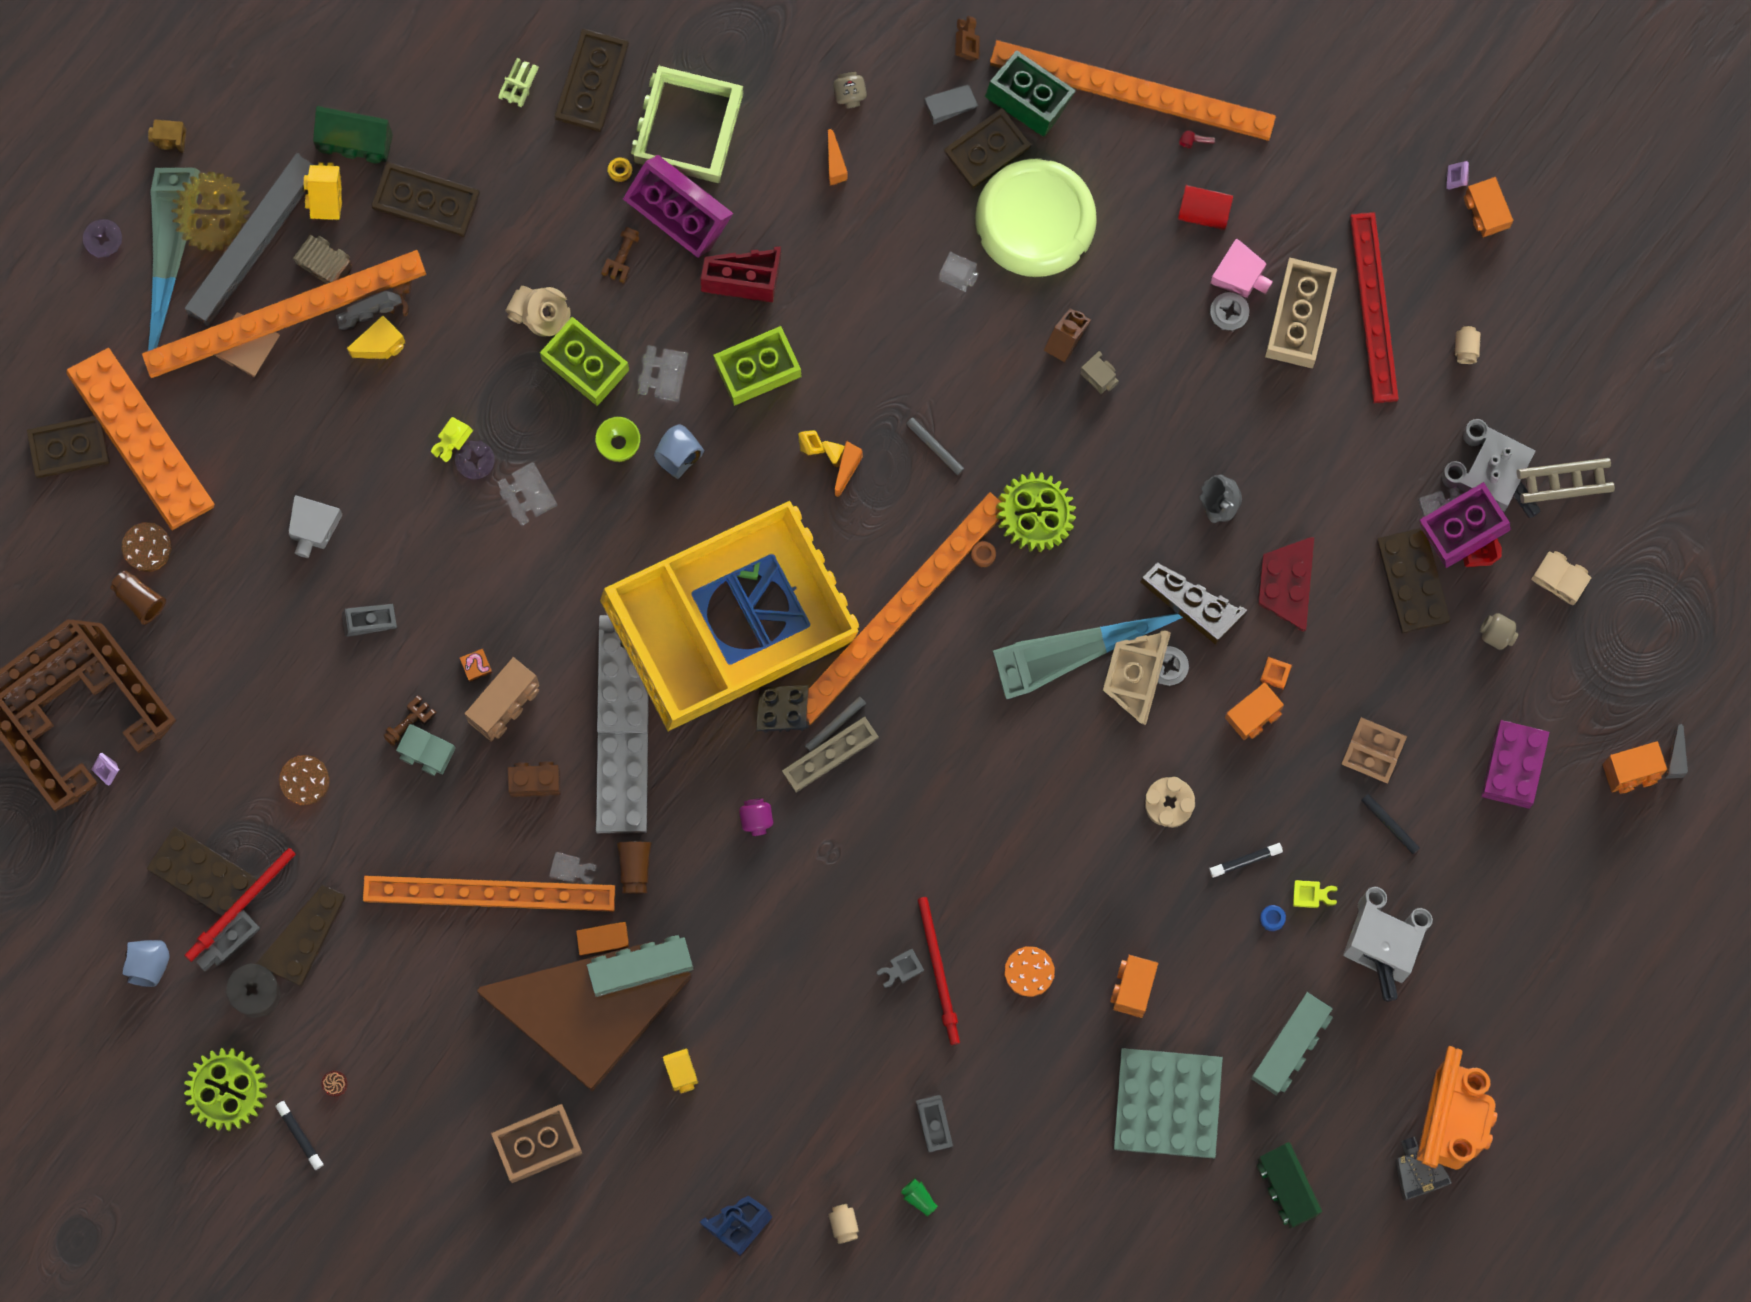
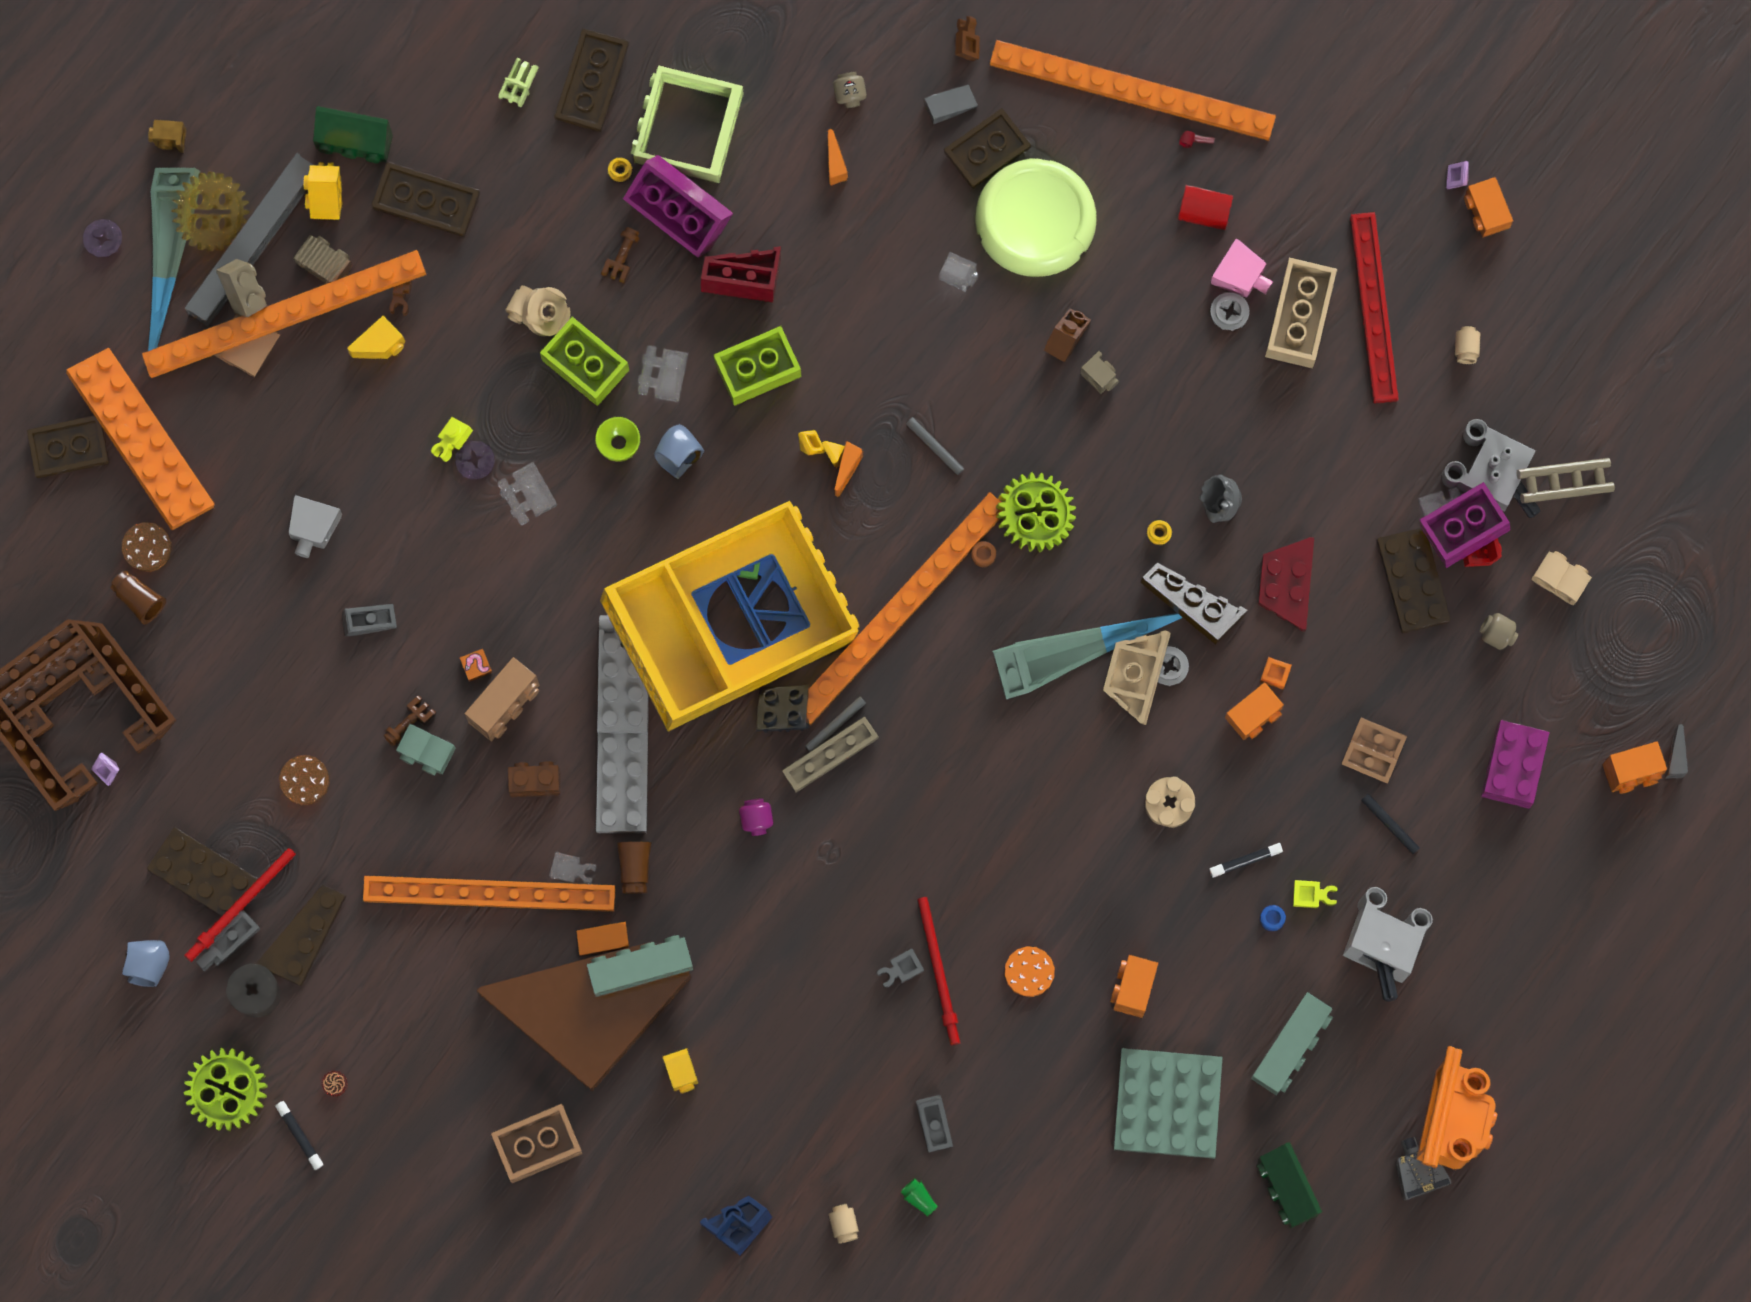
dark grey hinge [336,291,402,330] -> none
dark green slope [985,50,1076,137] -> none
none -> dark tan brick [216,259,267,317]
none -> yellow plate [1147,520,1172,545]

